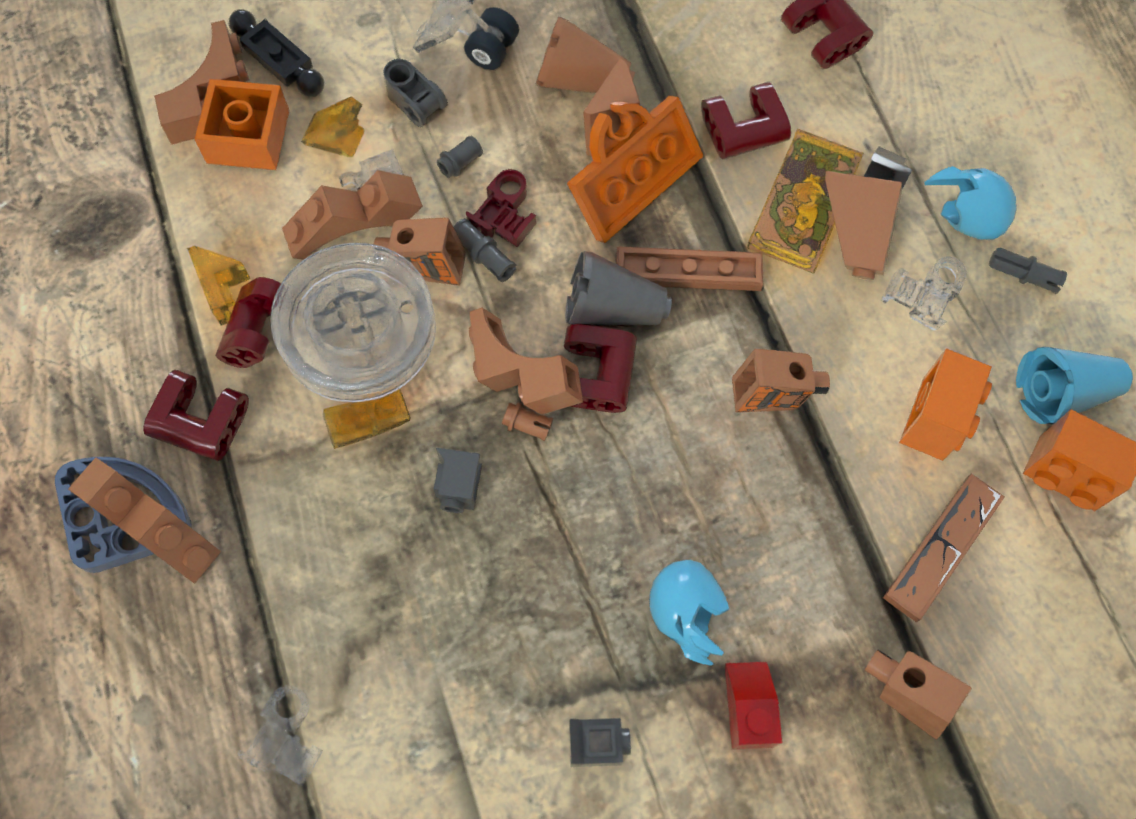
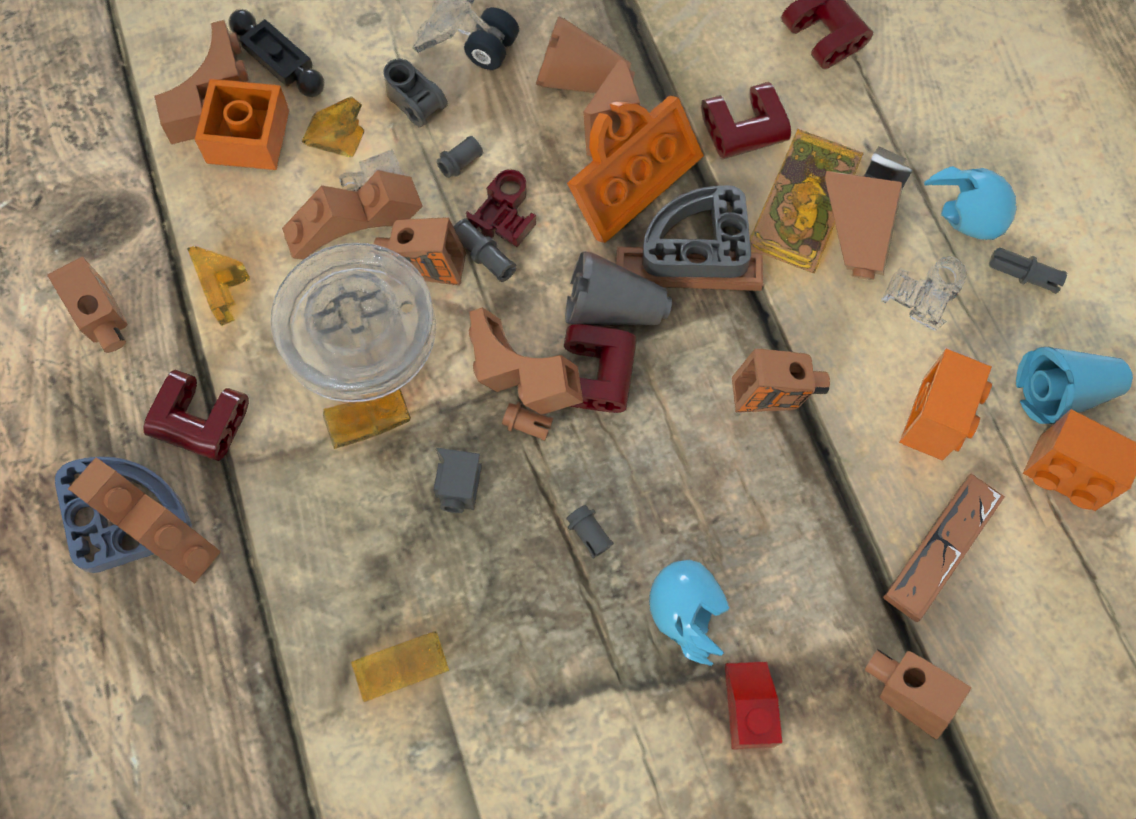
dark red connector [215,277,288,368] -> none
clear piece [237,685,323,786] -> none
dark grey window [569,718,631,767] -> none
none -> nougat torso [47,256,128,353]
none -> clear yellow slope [351,631,450,702]
none -> dark grey pin [566,505,614,558]
none -> dark grey beam [642,185,751,278]

